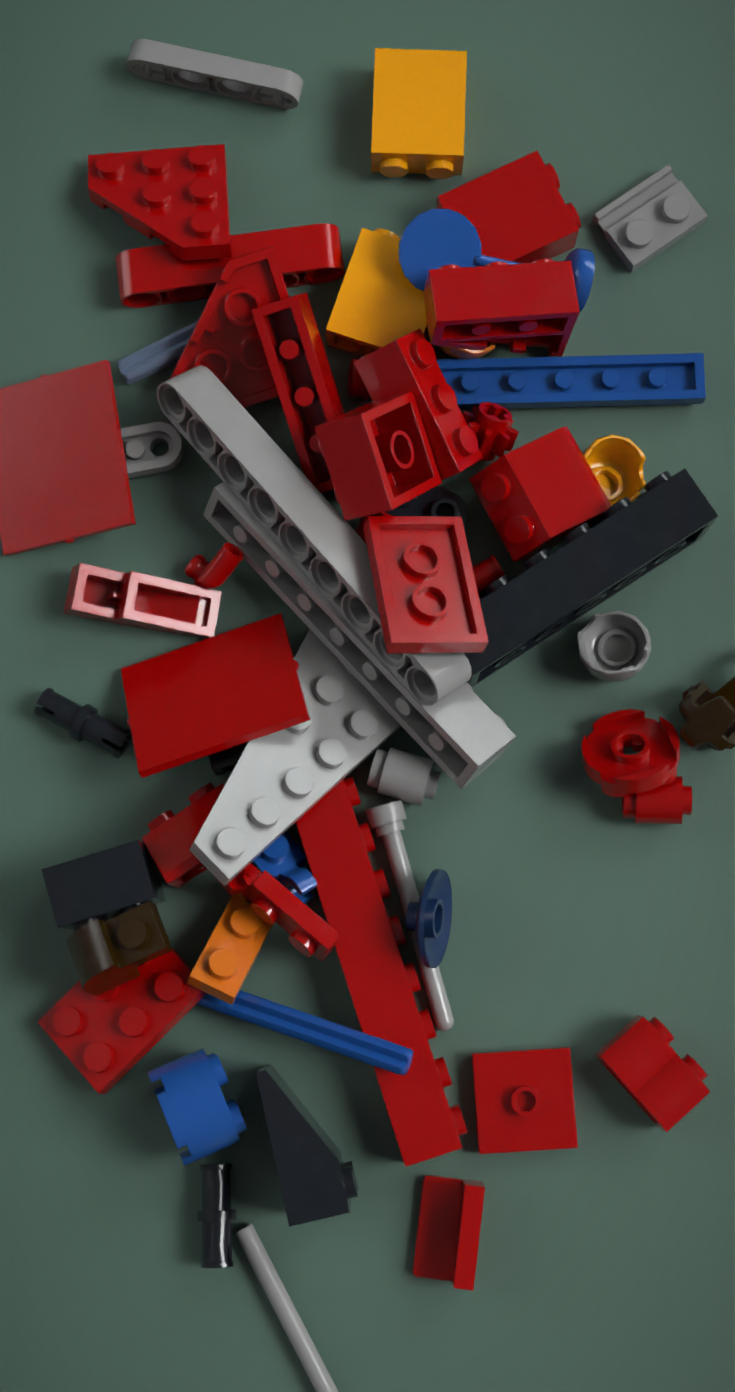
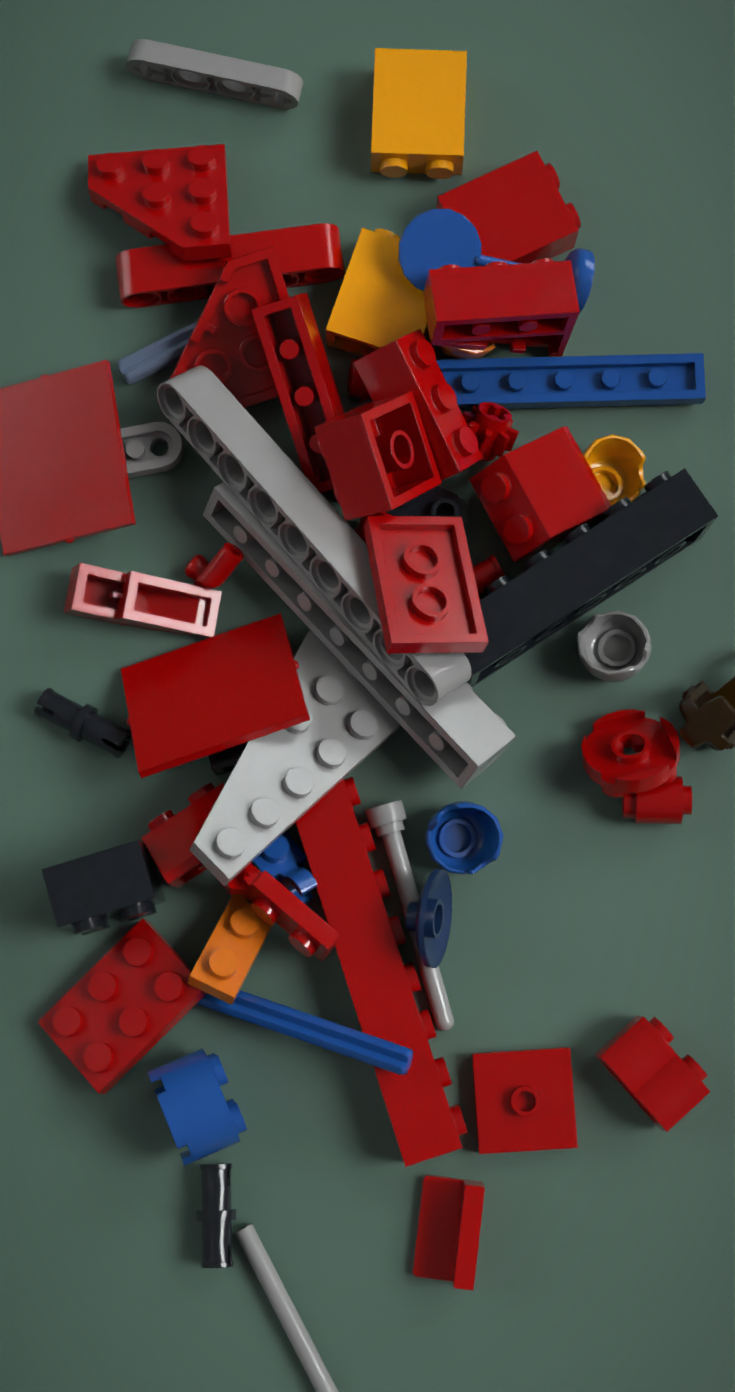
dark brown brick [67,901,172,996] -> none
black slope [256,1065,358,1227] -> none
light grey brick [367,747,441,806] -> none
light grey plate [592,164,708,273] -> none
none -> blue hair [425,801,504,875]

